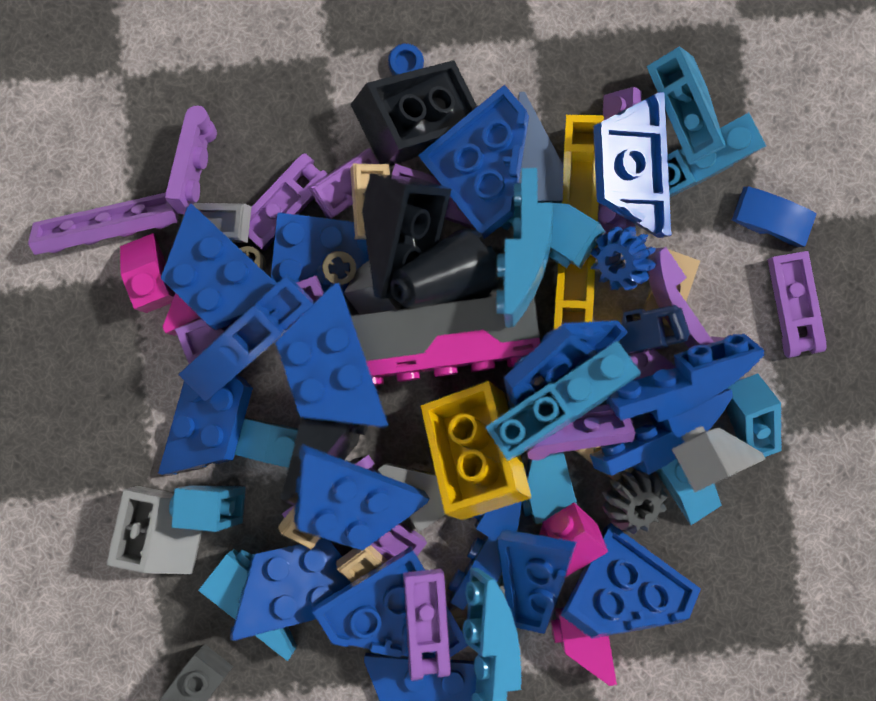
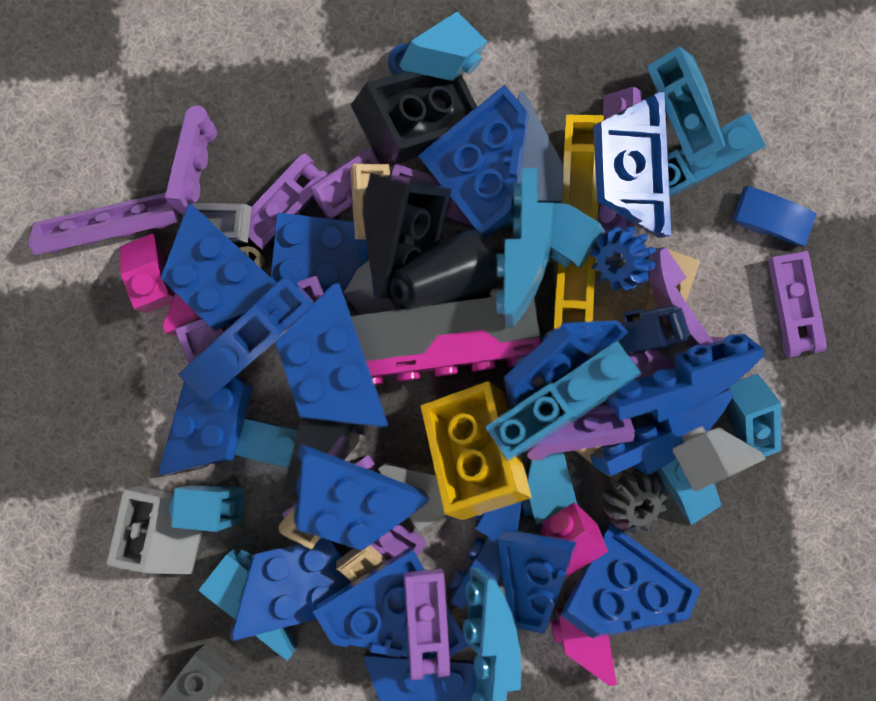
dark tan bush [322,251,356,285] -> none
none -> dark azure slope [399,12,487,80]

